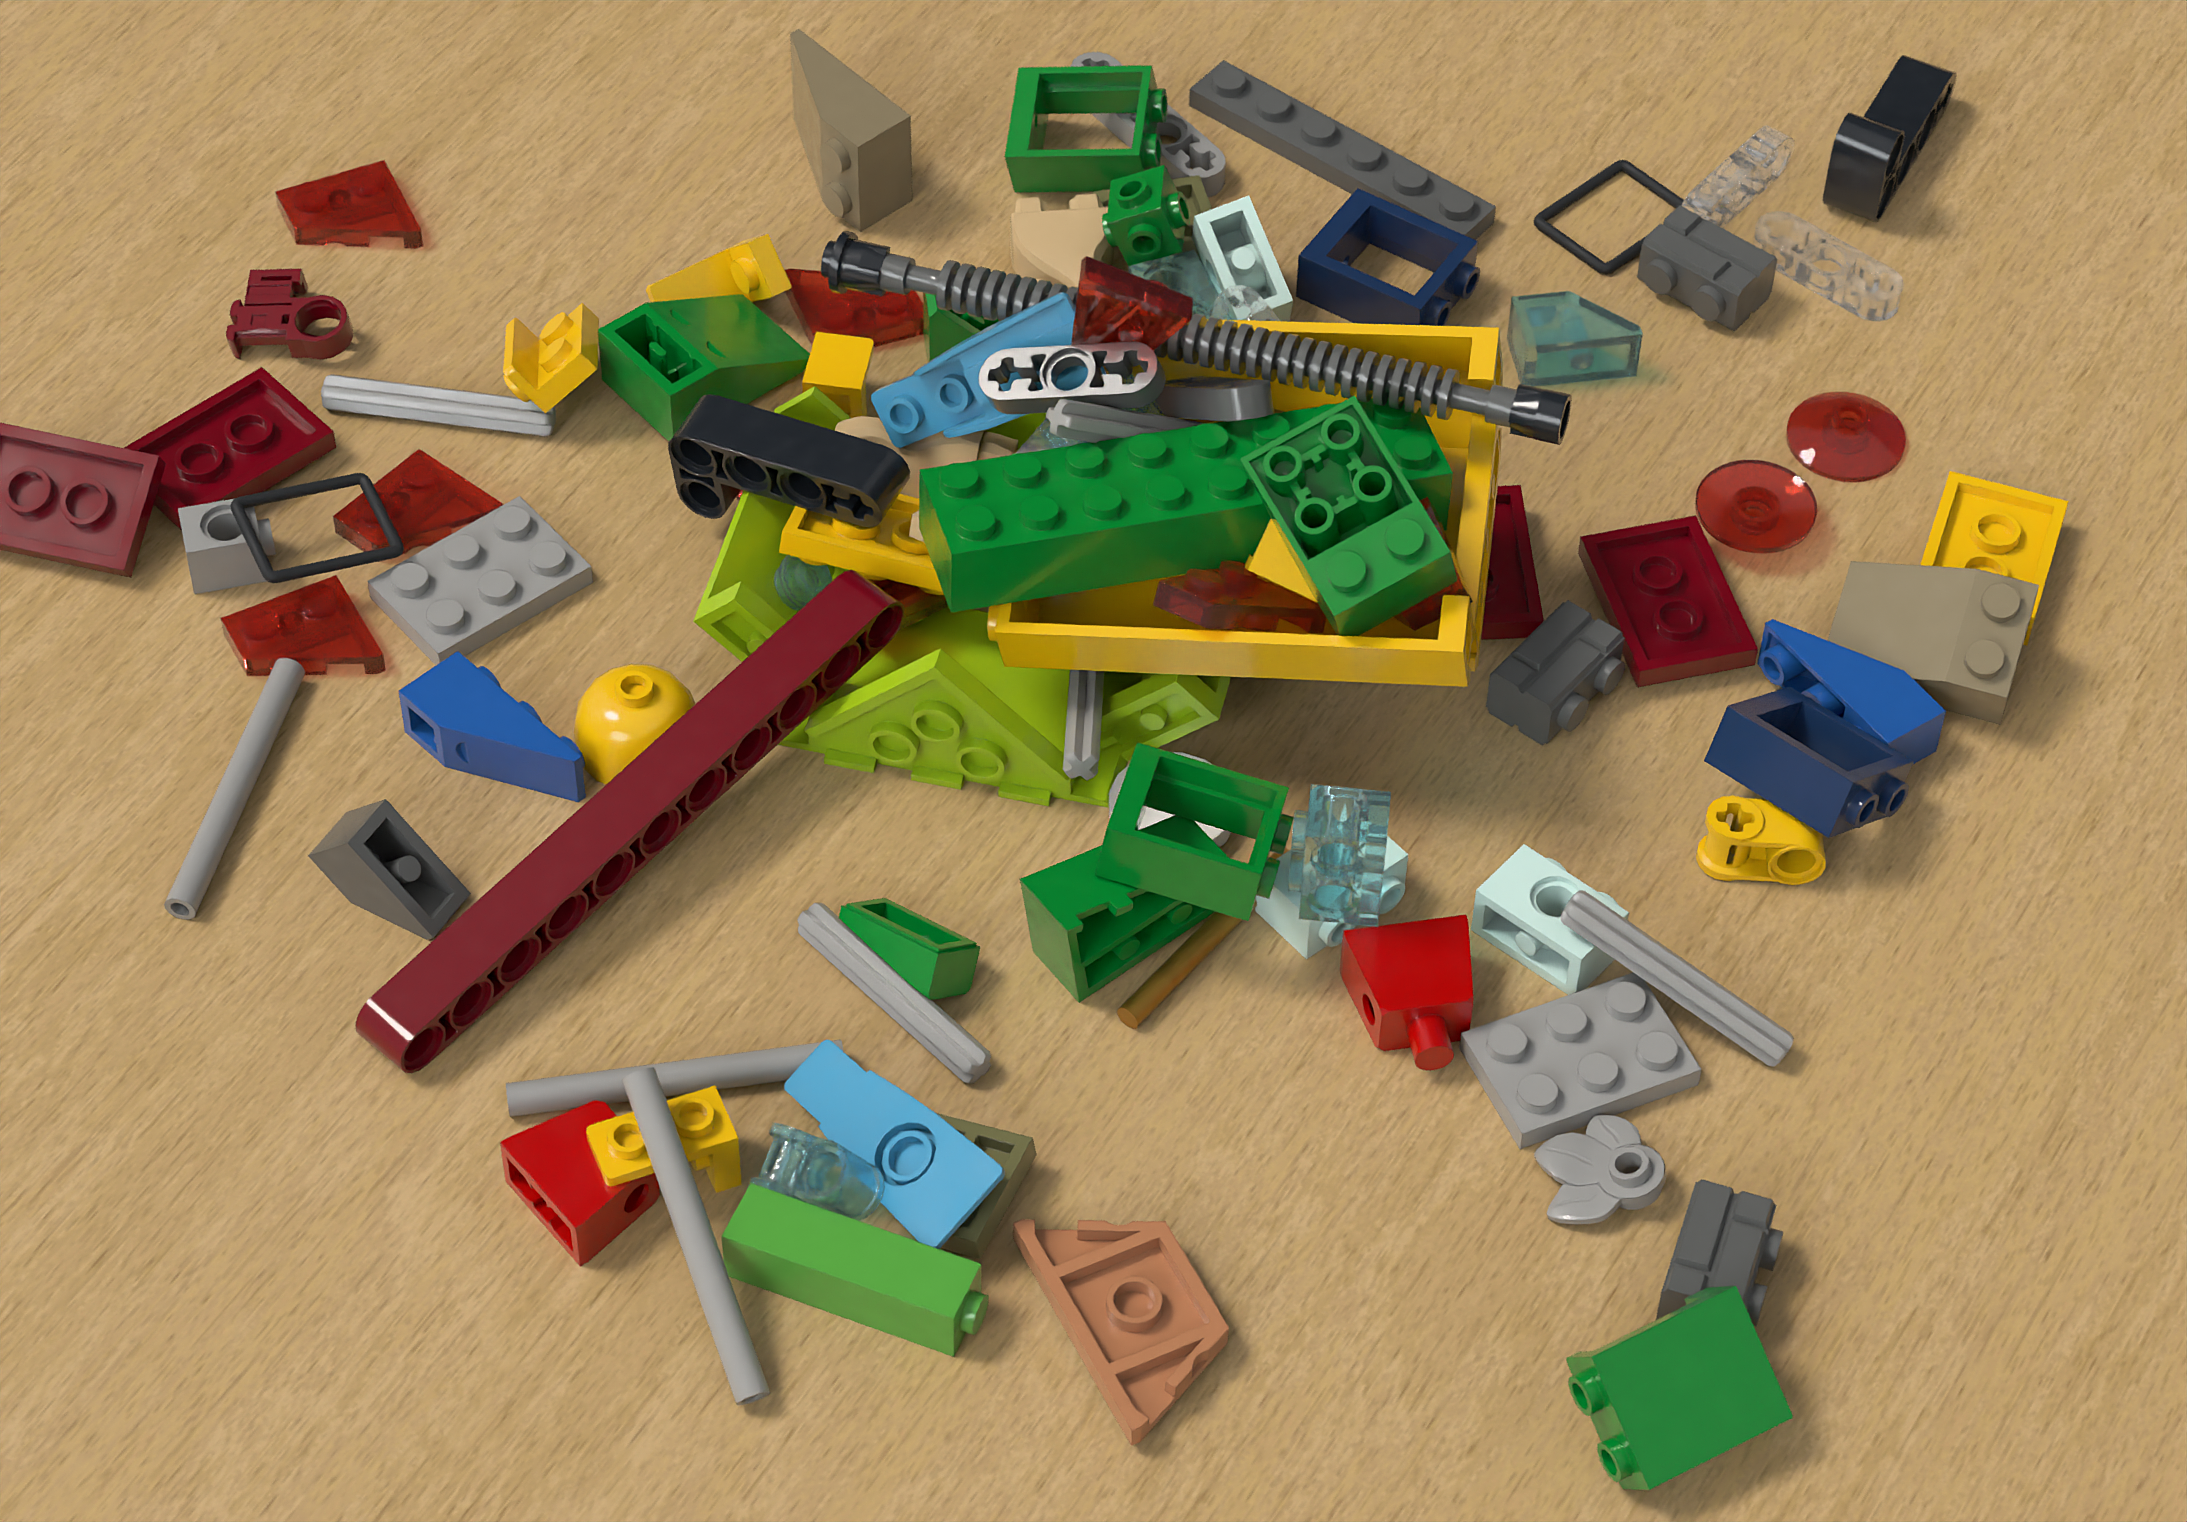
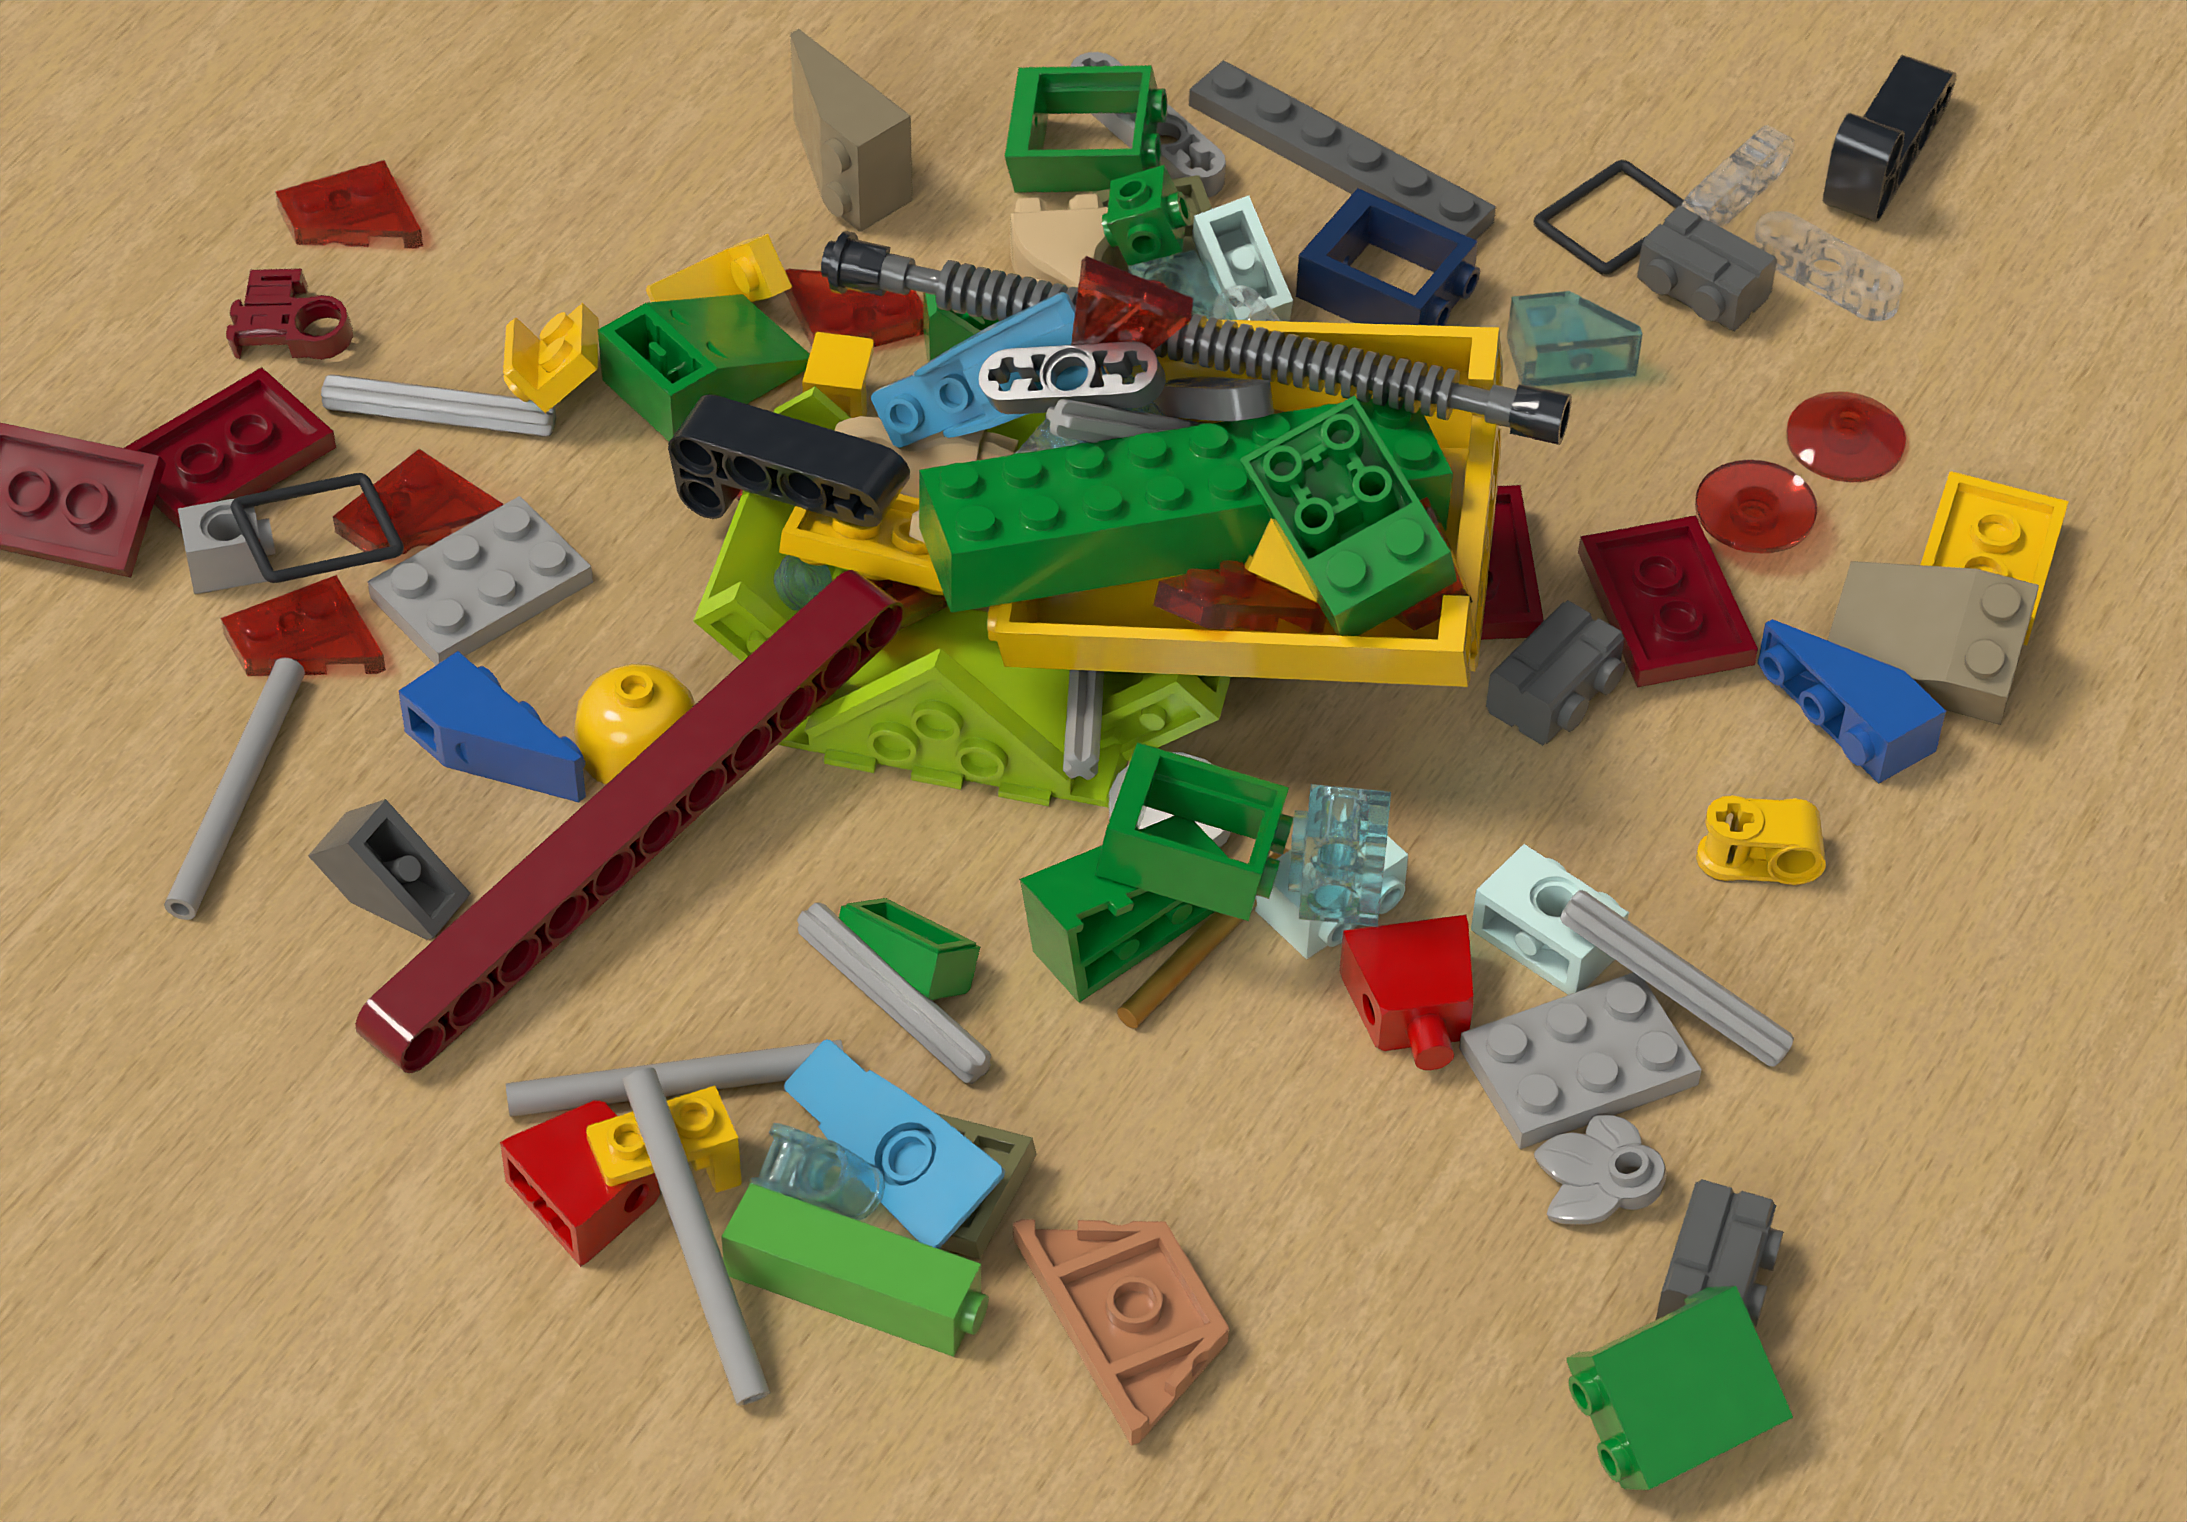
dark blue window [1704,687,1914,838] -> none

